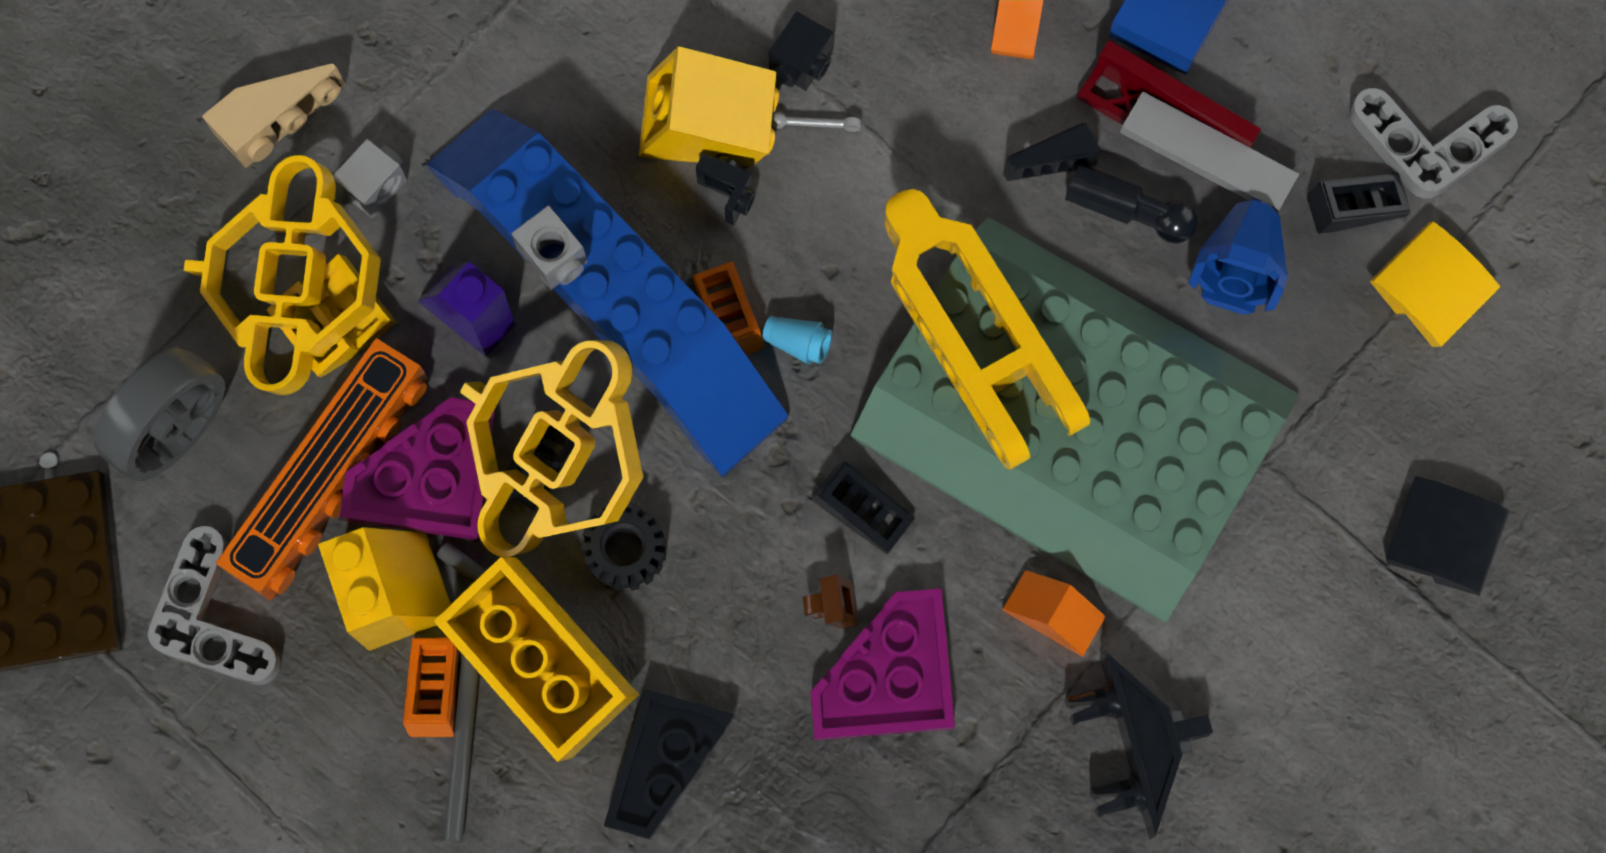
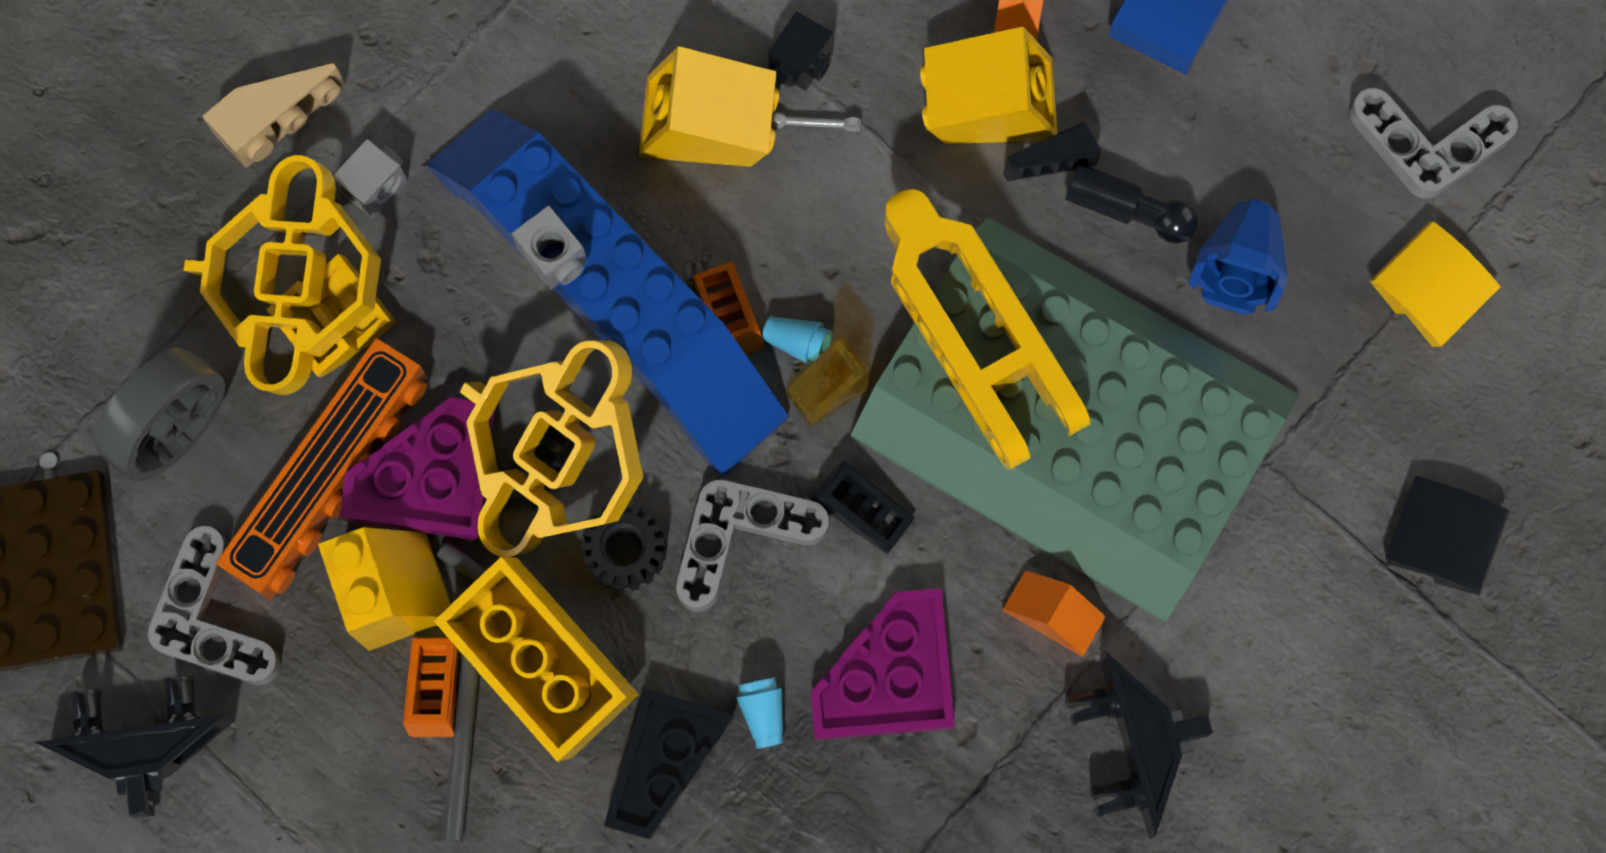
dark purple slope [418,262,515,357] -> none
black bracket [695,153,756,225] -> none
reddish brown tile [803,575,858,629] -> none
dark red fence [1077,40,1261,148] -> none
light grey tile [1120,92,1299,214] -> none
black slope [1307,173,1411,234] -> none
none -> black connector [35,675,234,818]
none -> light grey beam [676,480,829,612]
none -> medium azure cone [736,677,784,749]
none -> clear yellow slope [785,337,869,427]
none -> yellow slope [920,26,1057,144]

